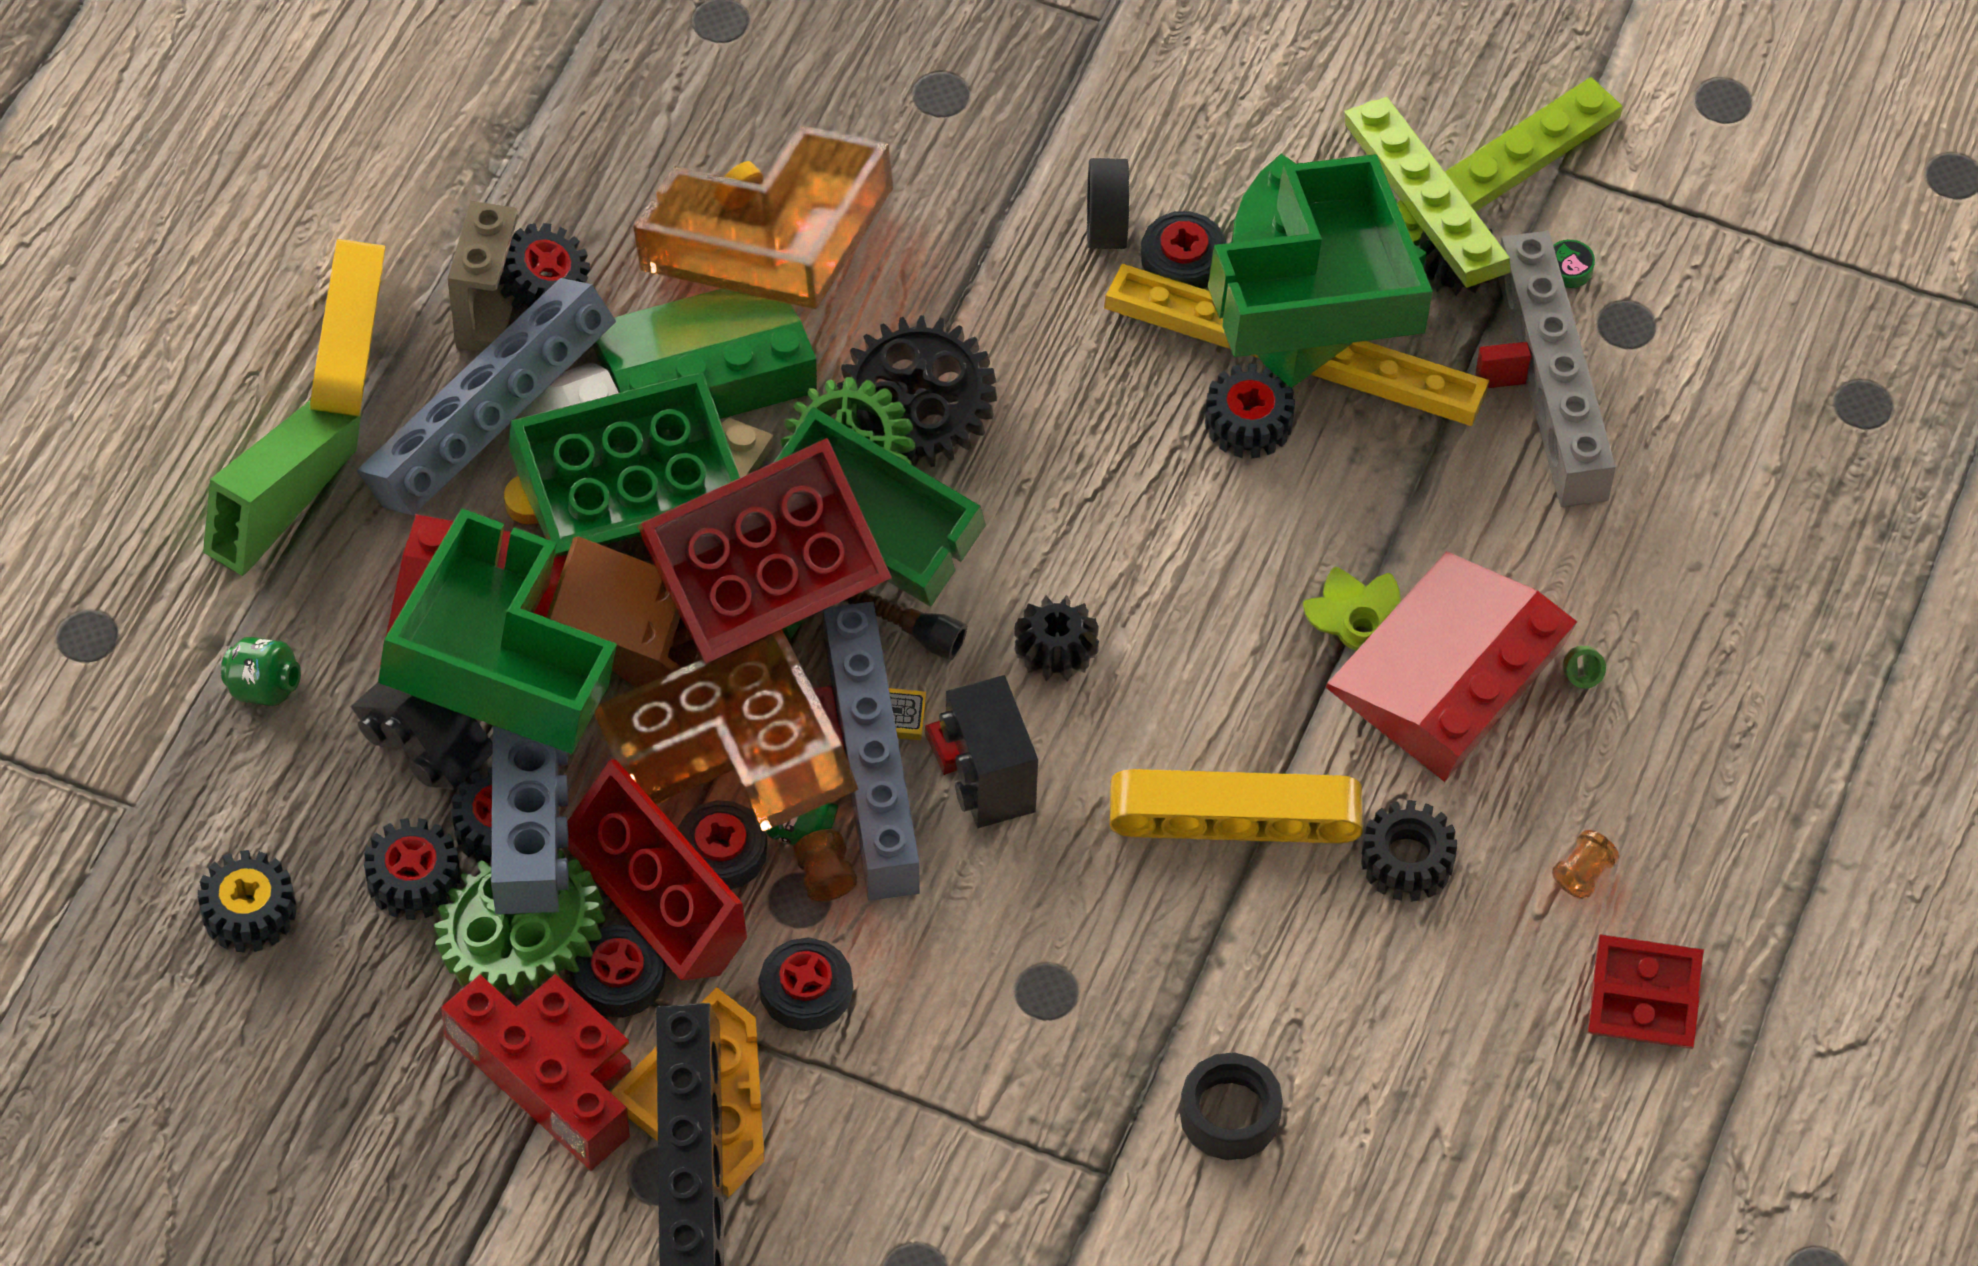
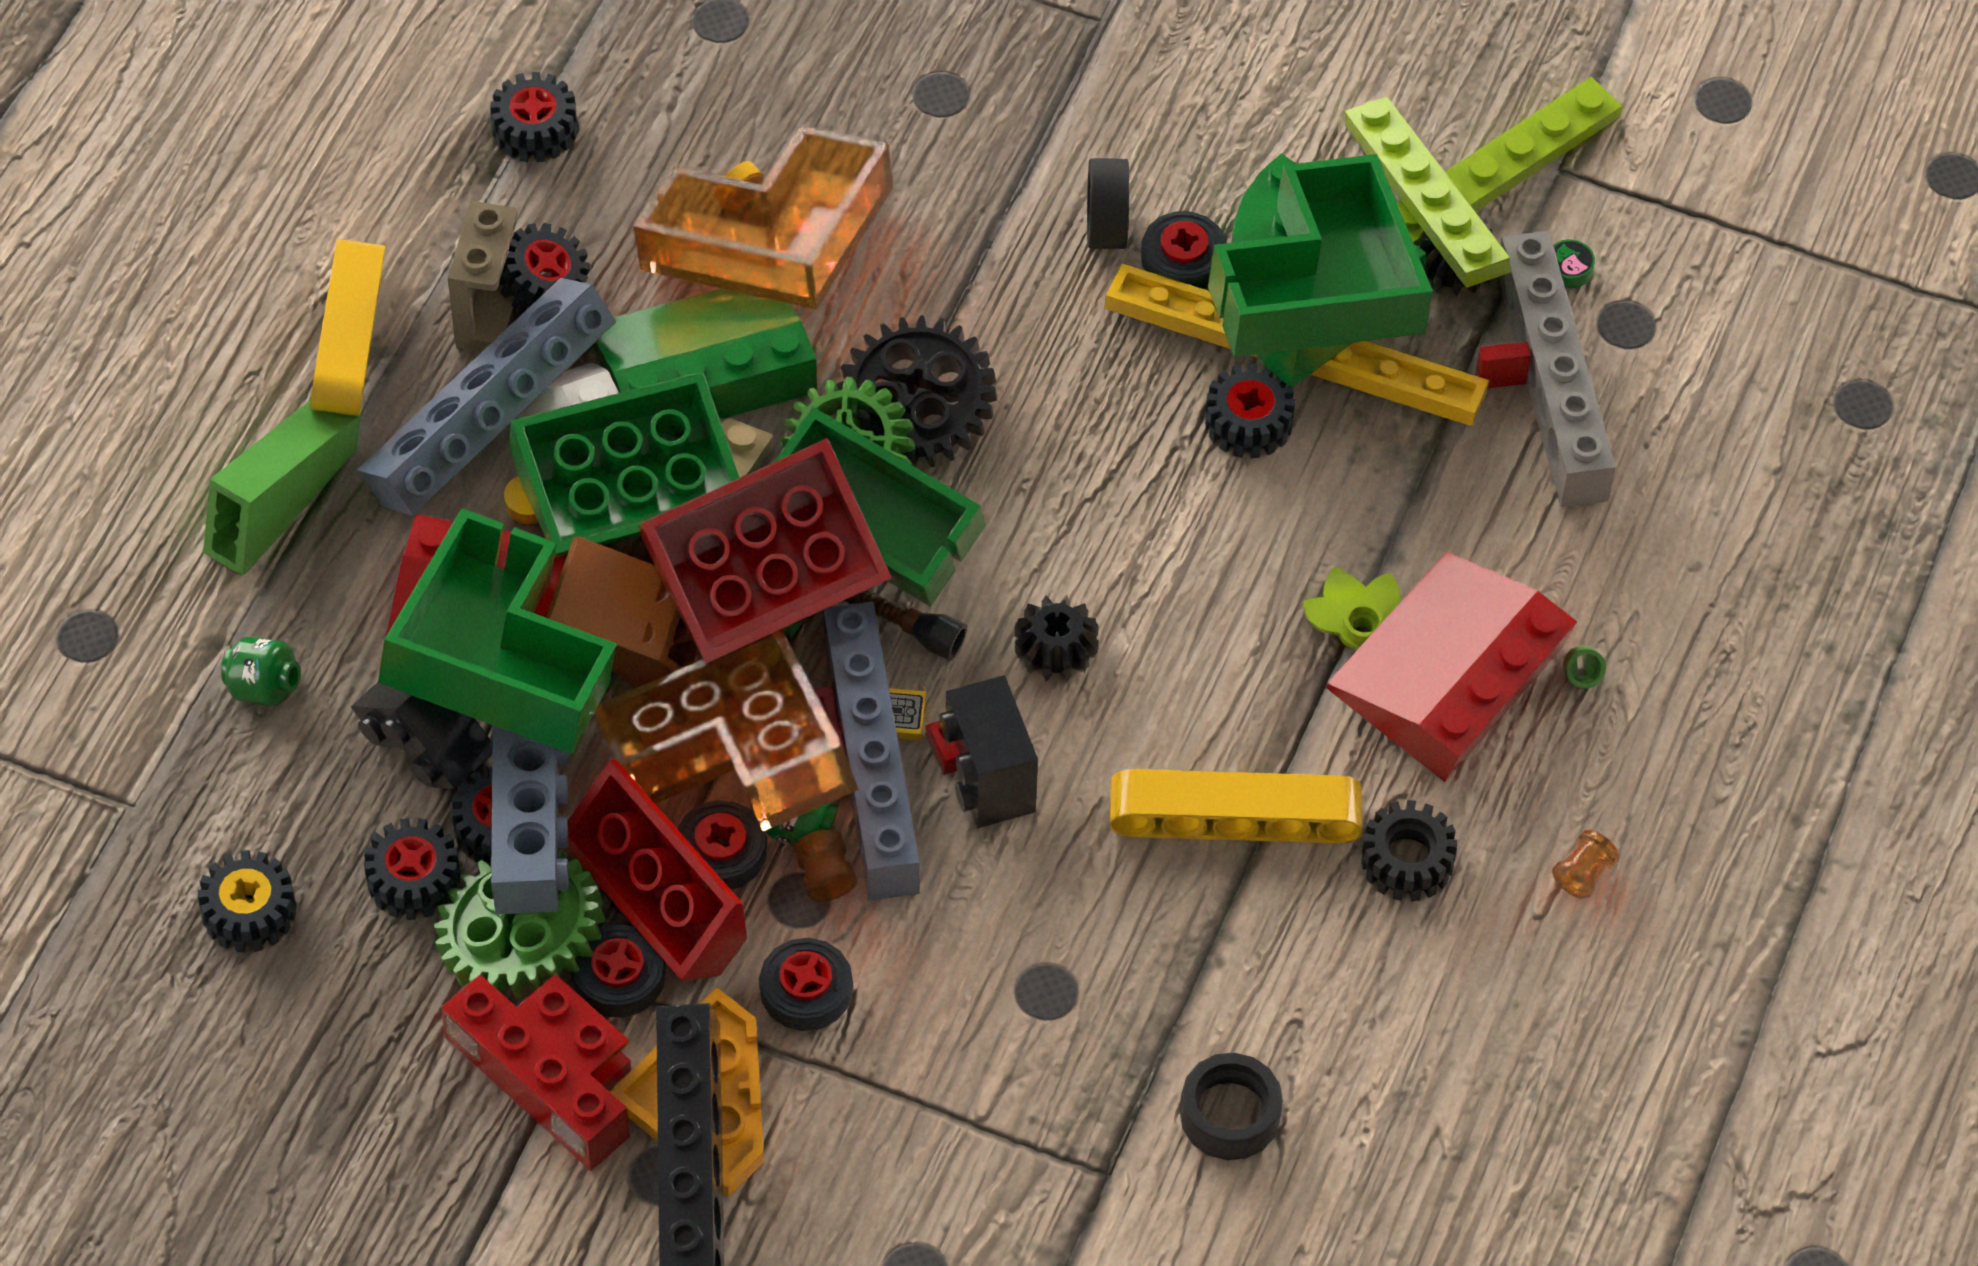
red slope [1588,934,1704,1049] -> none
none -> black wheel [490,72,578,163]

